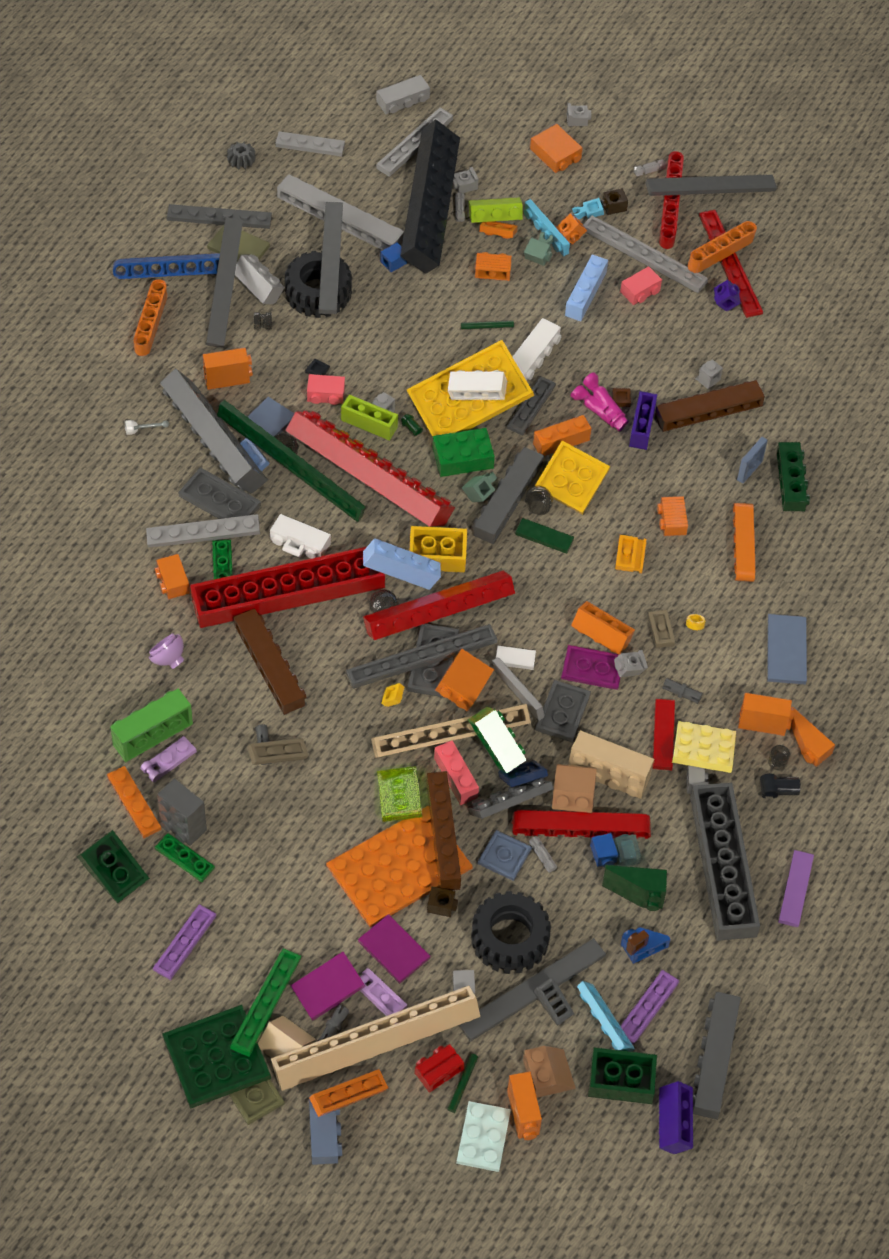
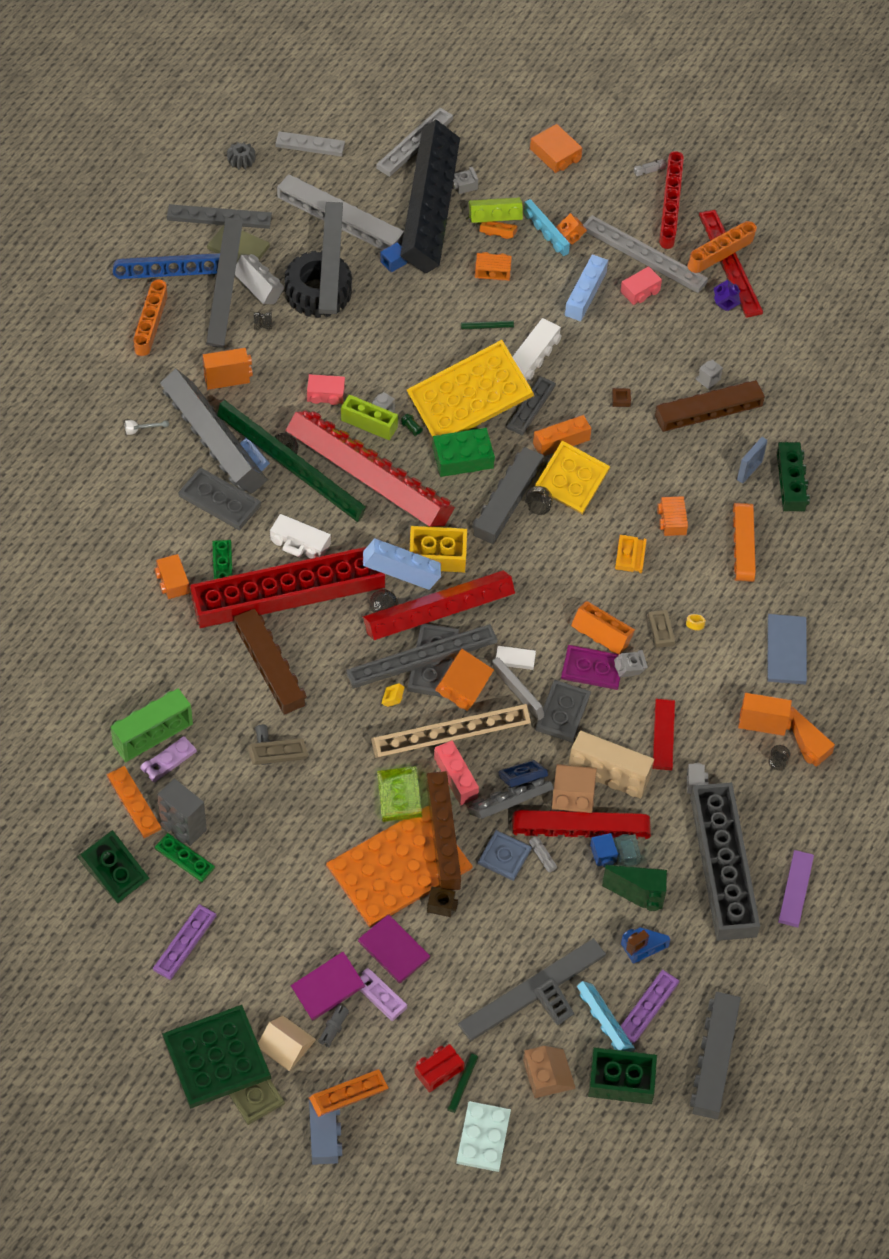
light grey plate [146,514,260,547] -> none
lavender piece [148,633,184,669] -> none
green tile [230,948,302,1057] -> none
sand blue tile [248,397,294,438] -> none
tan brick [271,986,480,1091] -> none
black tile [305,358,330,375] -> none
light grey brick [376,75,430,114] -> none
white brick [448,370,507,400] -> none
light grey brick [452,970,475,994] -> none
light grey axle [455,193,465,222] -> none
sand green brick [462,472,497,502] -> none
brick [467,707,526,773] -> none
black tyre [471,891,551,974] -> none
orange brick [507,1072,542,1140] -> none
dark green tile [515,518,574,554] -> none
sand green brick [524,232,553,266] -> none
light grey brick [567,103,591,126] -> none
dark pink piece [571,372,629,431] -> none
medium azure plate [572,198,604,219] -> none
dark brown brick [601,188,628,215] -> none
dark purple brick [629,391,658,450] -> none
dark grey tile [645,175,777,196] -> none
dark purple brick [659,1081,693,1154] -> none
dark grey pin [662,677,703,704] -> none
light yellow plate [672,721,736,773] -> none
black piece [760,773,801,798] -> none

